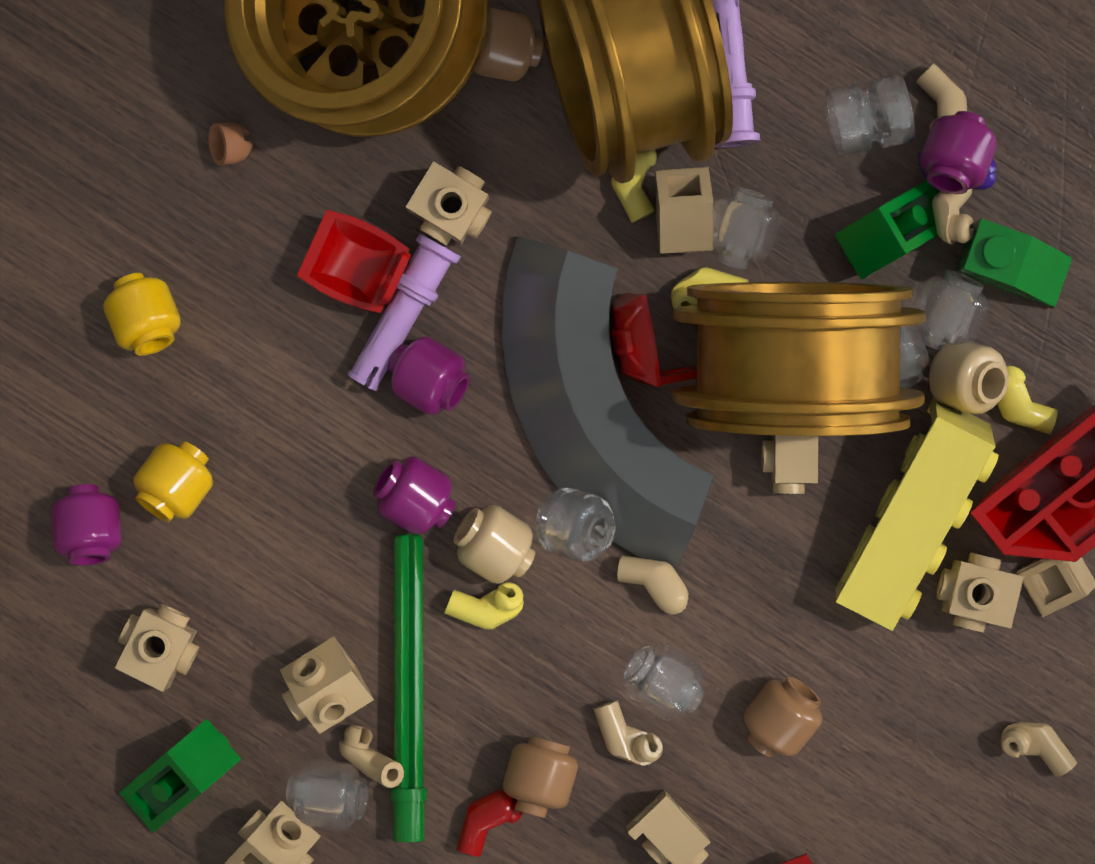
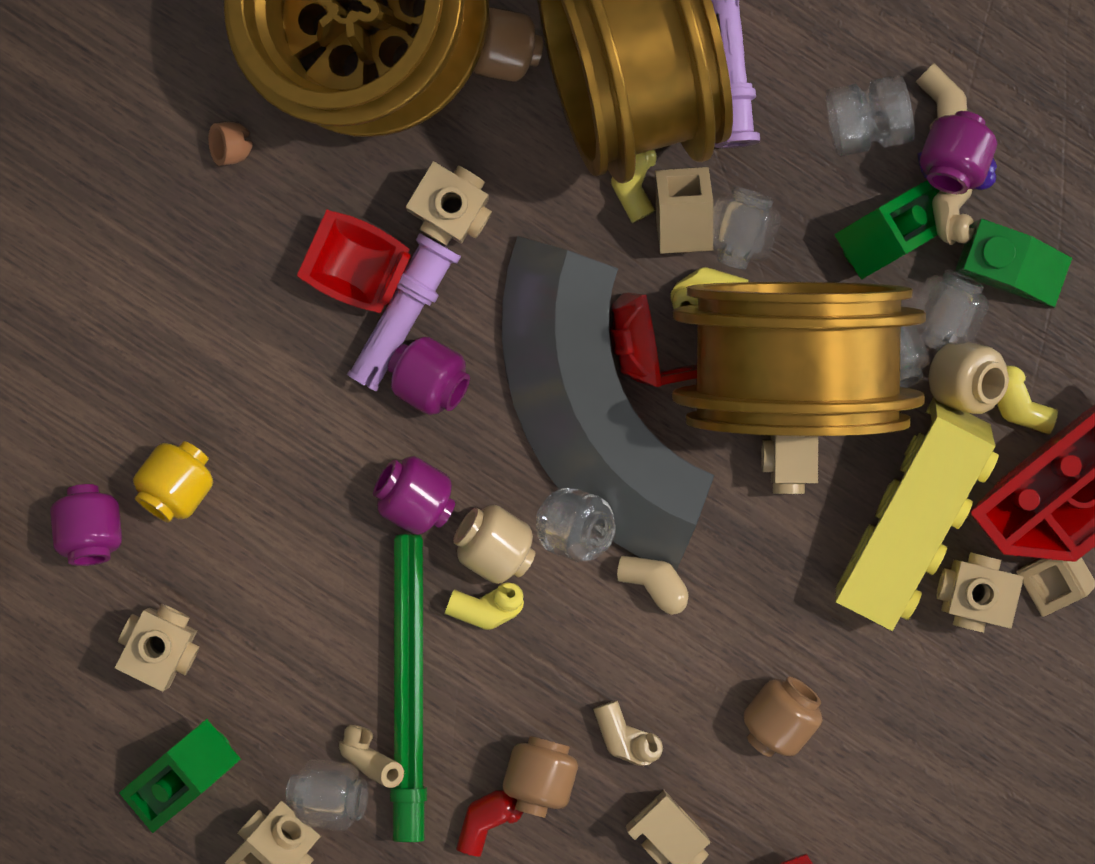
yellow head [103,273,181,356] -> none
tan brick [280,636,374,734] -> none
clear head [623,642,705,721] -> none
tan arm [1000,721,1077,778] -> none

